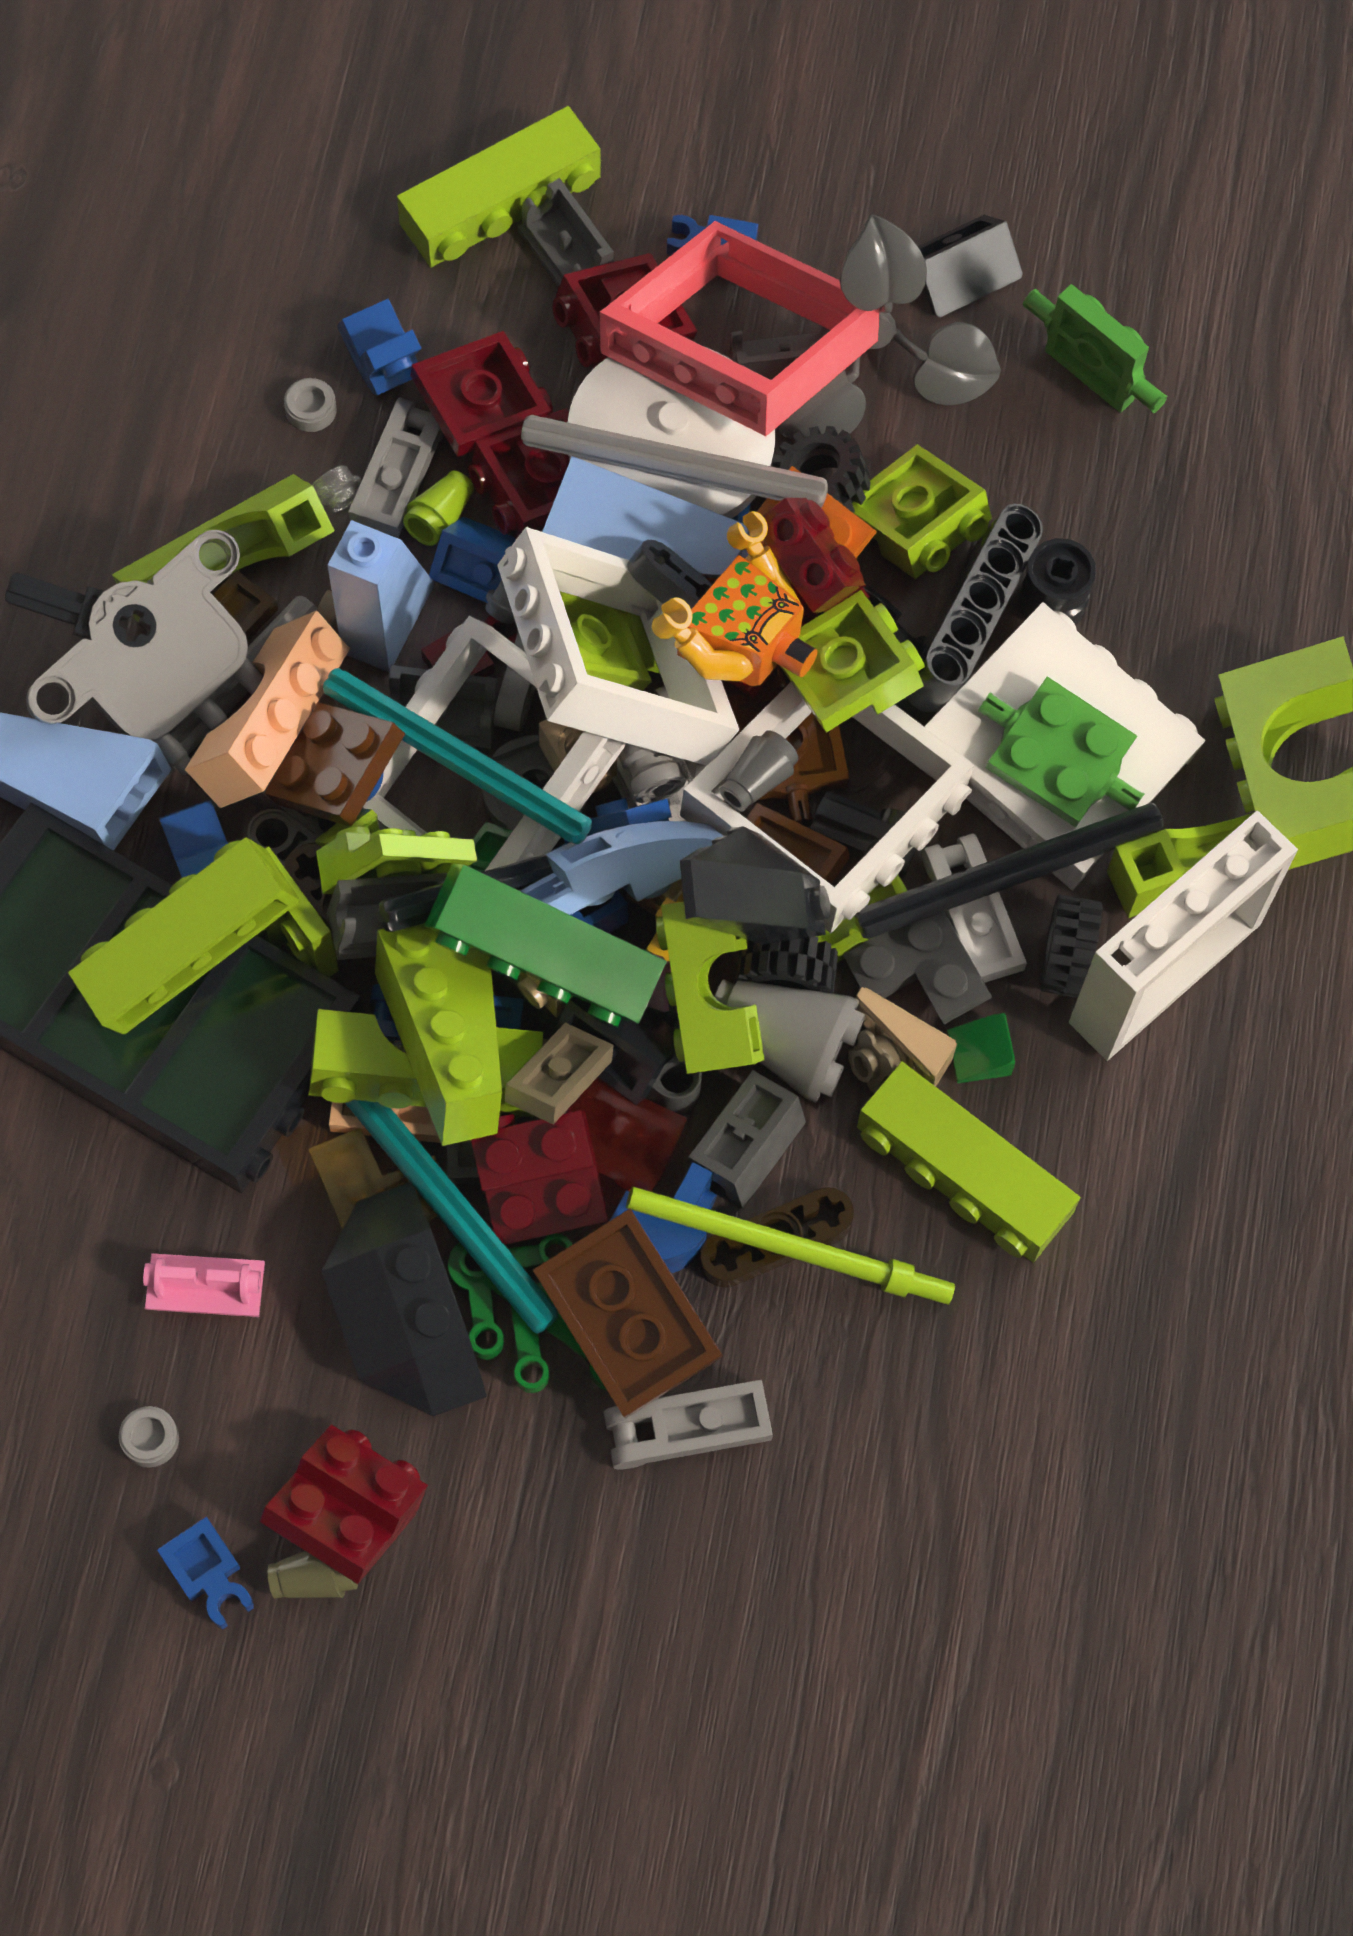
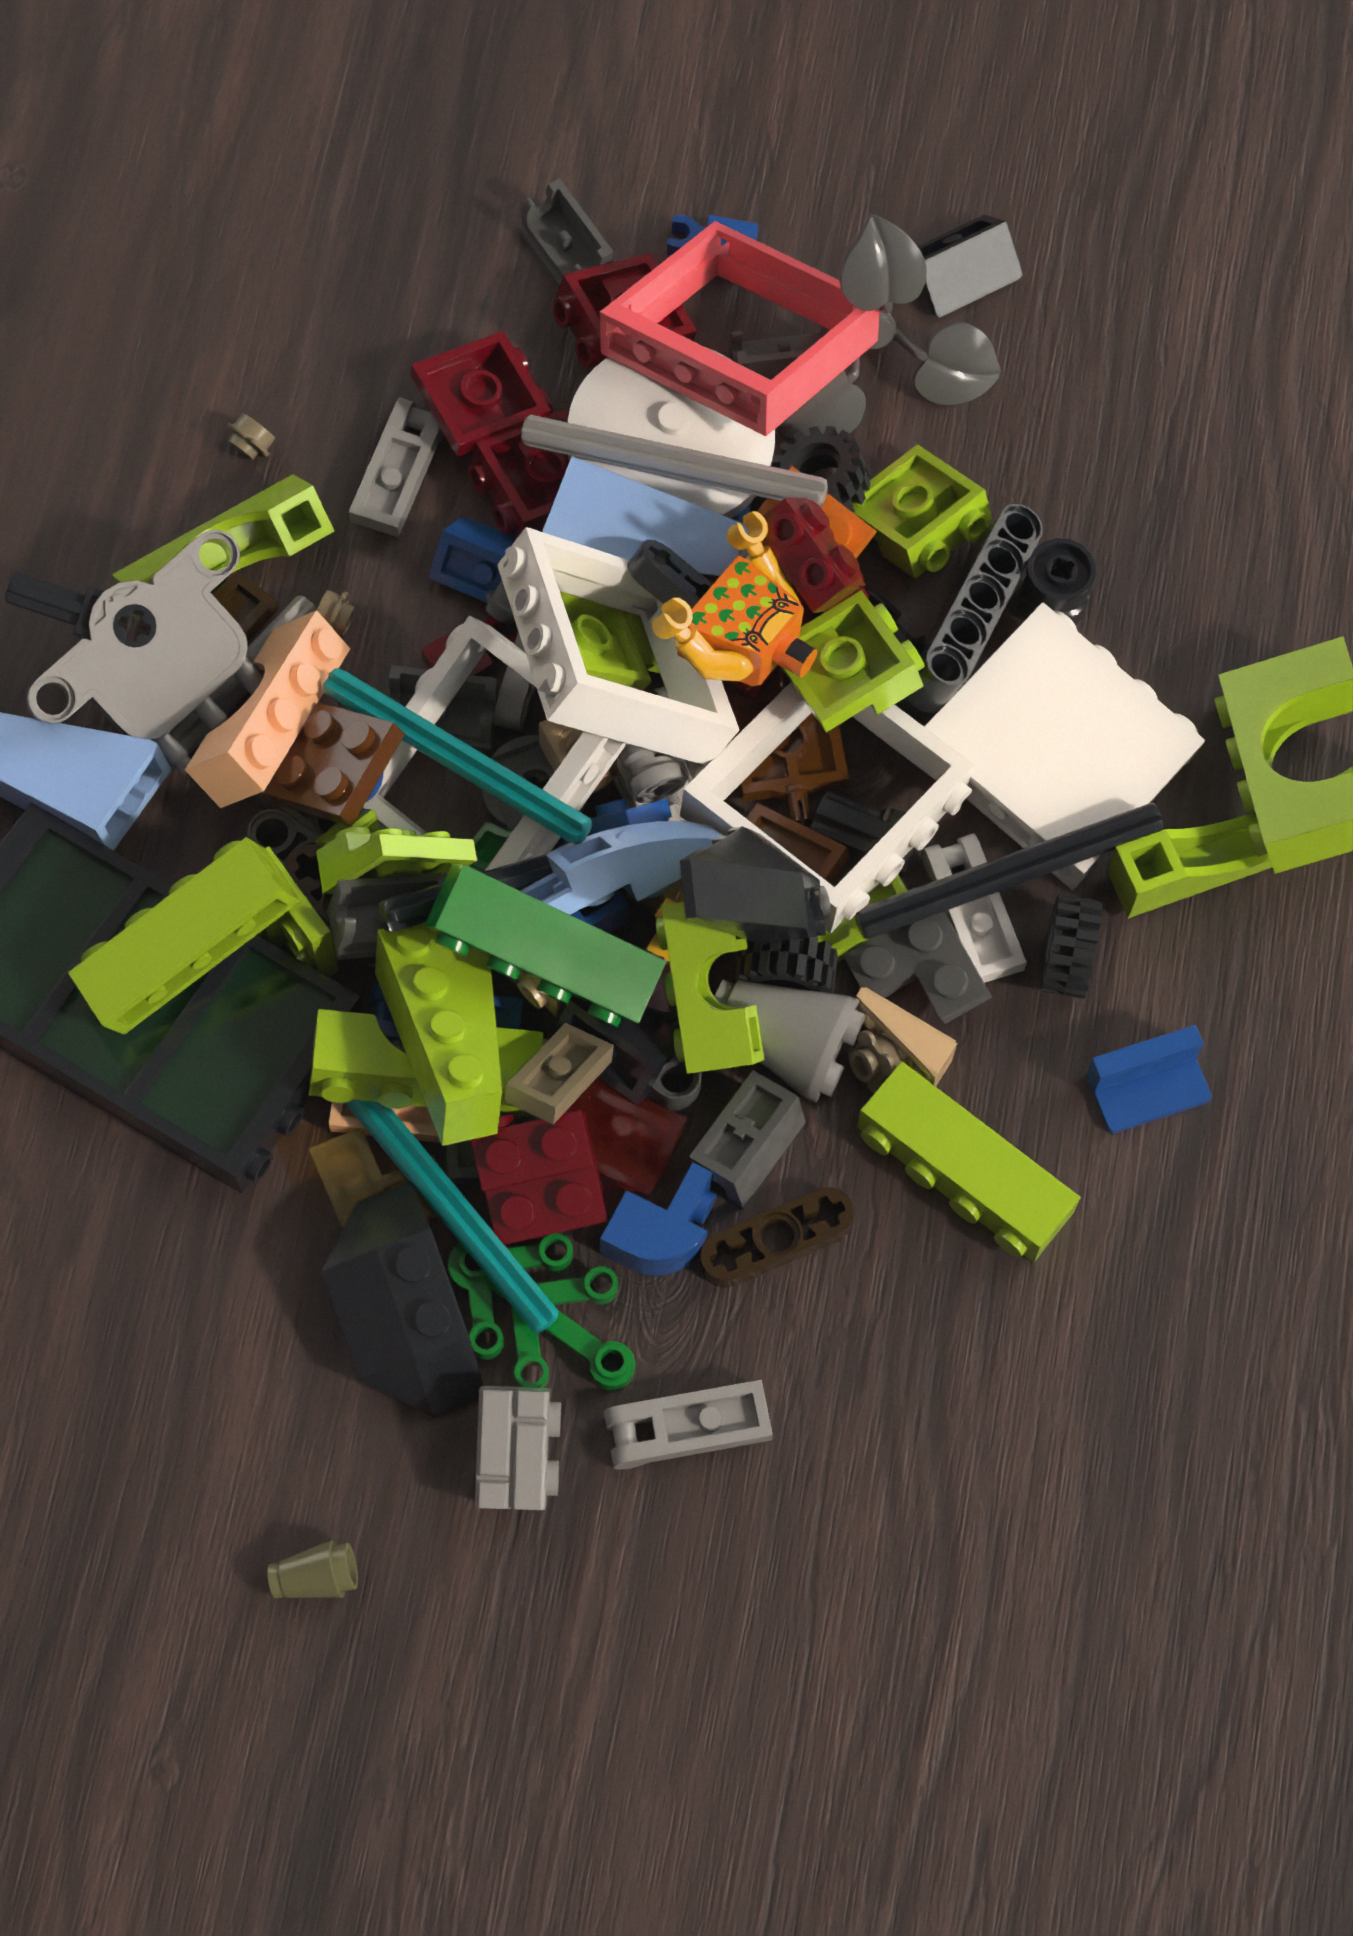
light grey tile [119,1406,179,1468] -> none
bright pink hinge [143,1253,265,1317] -> none
blue plate [157,1516,254,1630] -> none
blue brick [159,799,228,878] -> none
dark red plate [260,1424,428,1584] -> none
light grey tile [284,378,337,432] -> none
clear plate [313,465,361,512] -> none
light blue slope [327,520,434,672] -> none
blue brick [337,298,422,396] -> none
lime brick [397,105,601,268] -> none
lime cone [403,470,474,546] -> none
reddish brown plate [533,1208,724,1418] -> none
lime bar [626,1186,955,1305] -> none
dark grey cone [719,730,799,811] -> none
green slope [947,1013,1015,1084] -> none
bright green plate [978,676,1145,828] -> none
bright green plate [1022,284,1168,413] -> none
white window [1069,810,1298,1061] -> none
none -> dark tan plate [227,413,275,460]
none -> light grey brick [475,1386,561,1510]
none -> blue panel [1085,1025,1212,1134]

